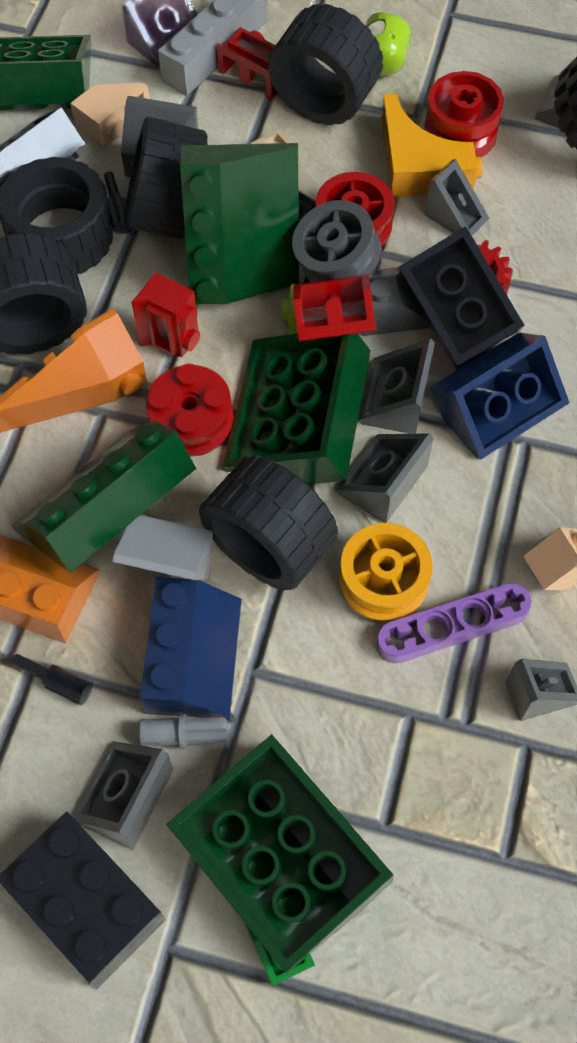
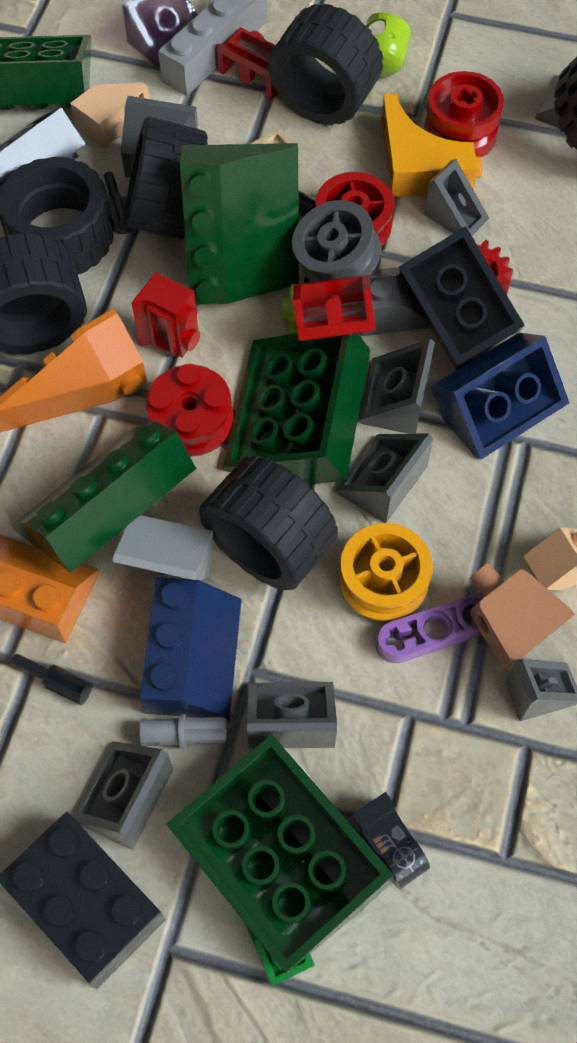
none -> dark grey slope [247,682,337,749]
none -> black leg [350,792,430,889]
none -> nougat torso [469,562,575,671]

